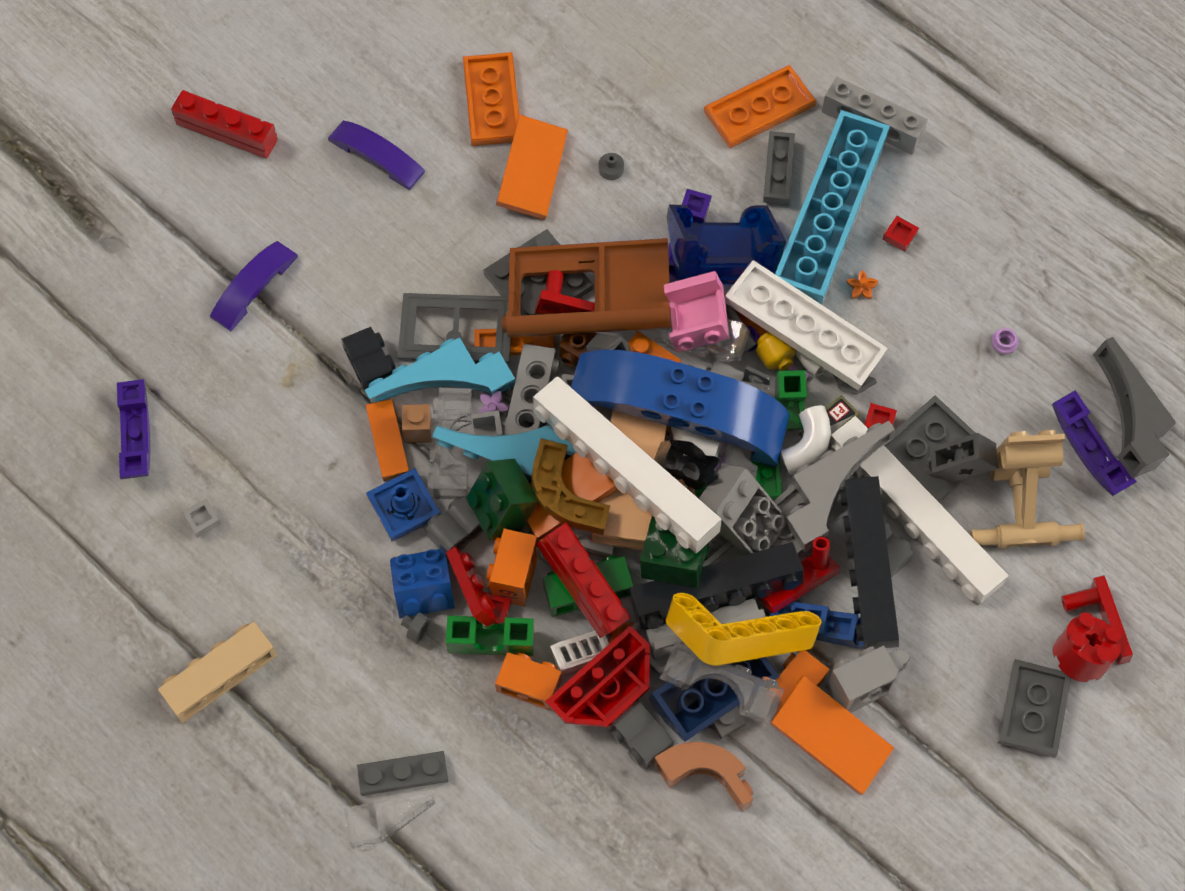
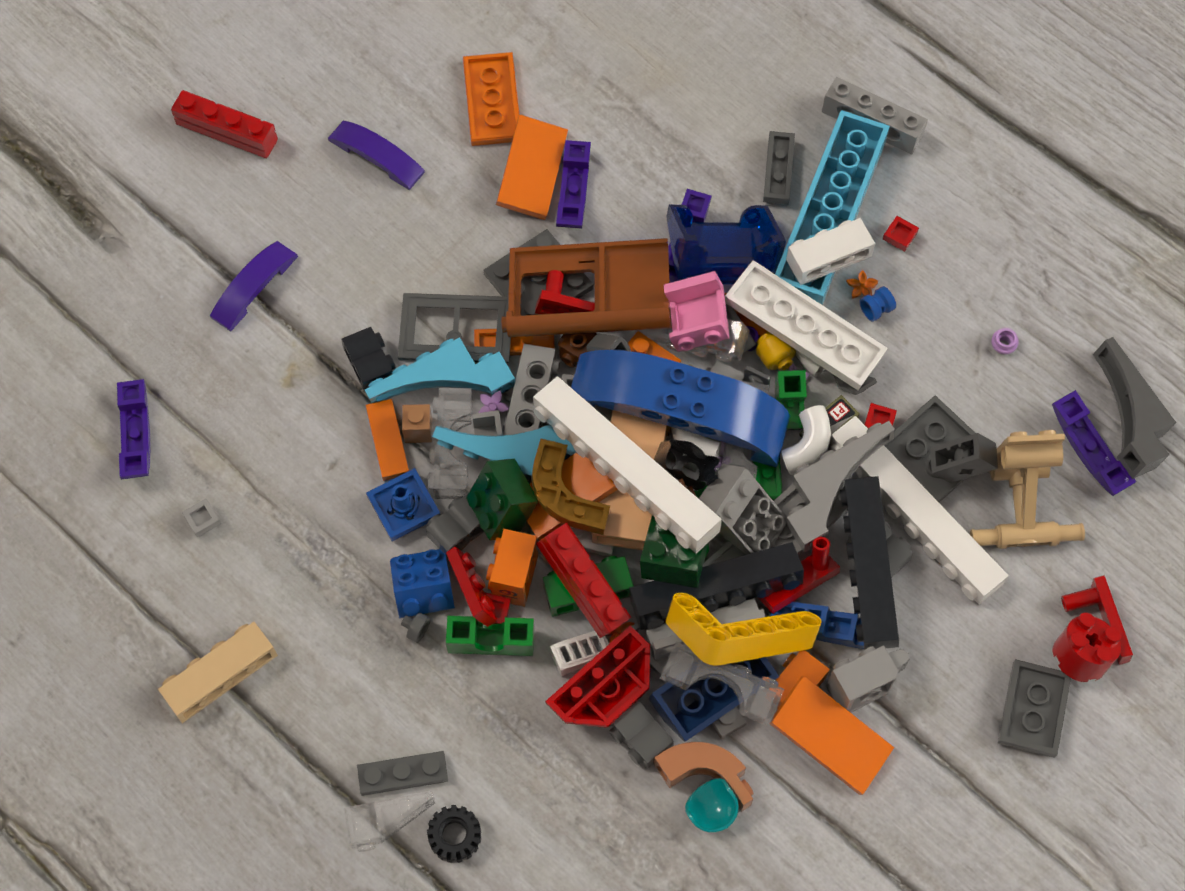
orange brick [495,652,562,710] -> none
dark grey tile [599,153,624,180] -> none
orange tile [704,65,816,149] -> none
none -> black tyre [427,805,482,863]
none -> dark purple slope [556,140,591,229]
none -> teal helmet [685,778,739,832]
none -> white brick [786,218,875,286]
none -> blue wheel [859,286,896,322]

